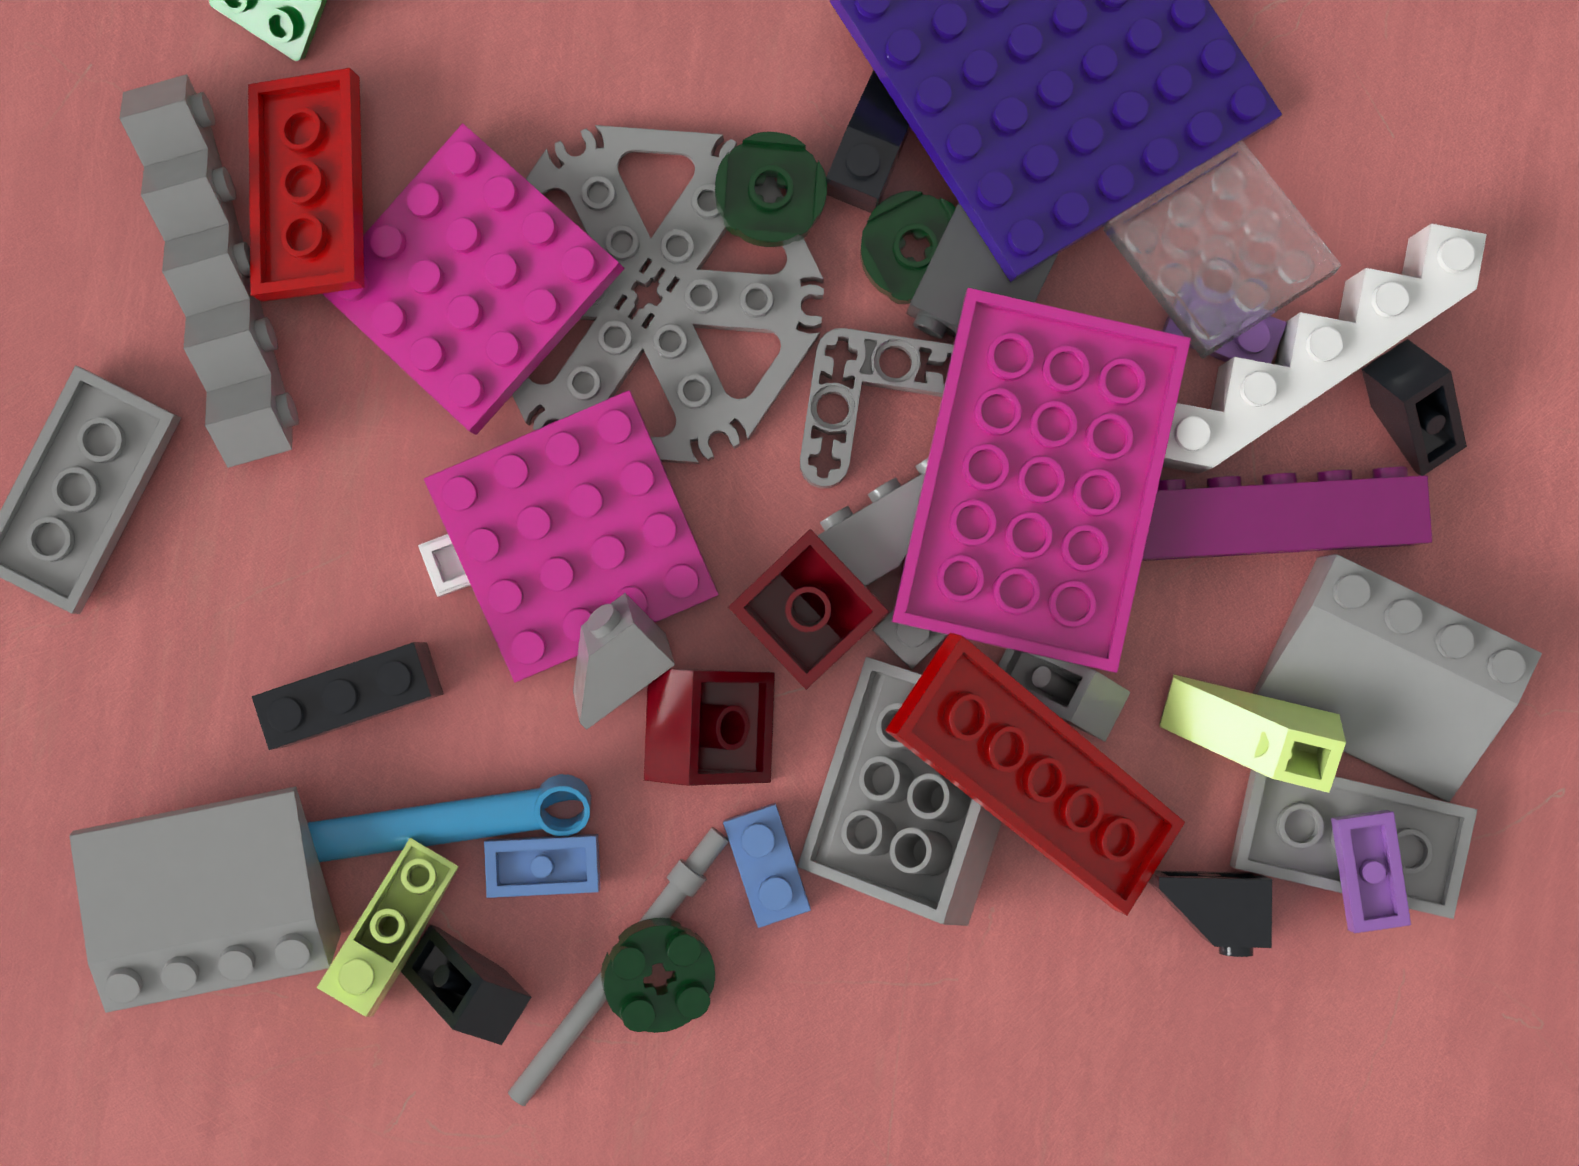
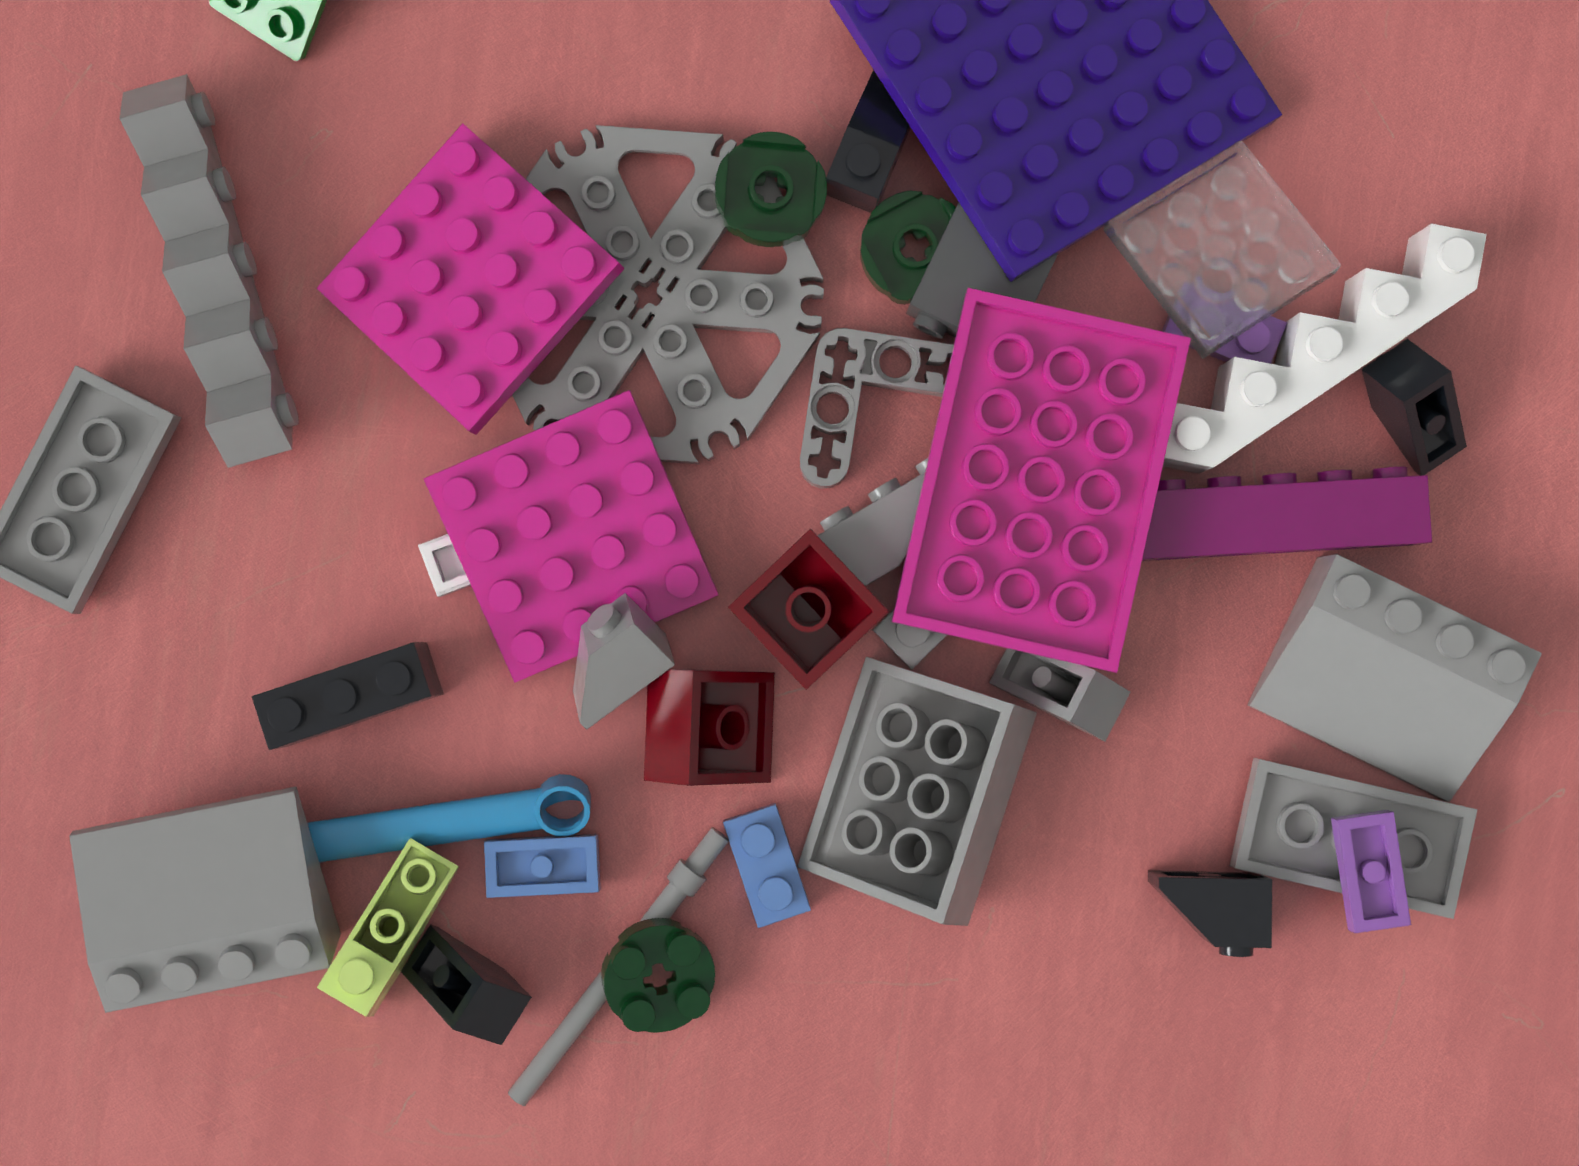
red plate [248,68,365,302] -> none
red plate [885,632,1185,916] -> none
yellowish green slope [1159,674,1346,793] -> none

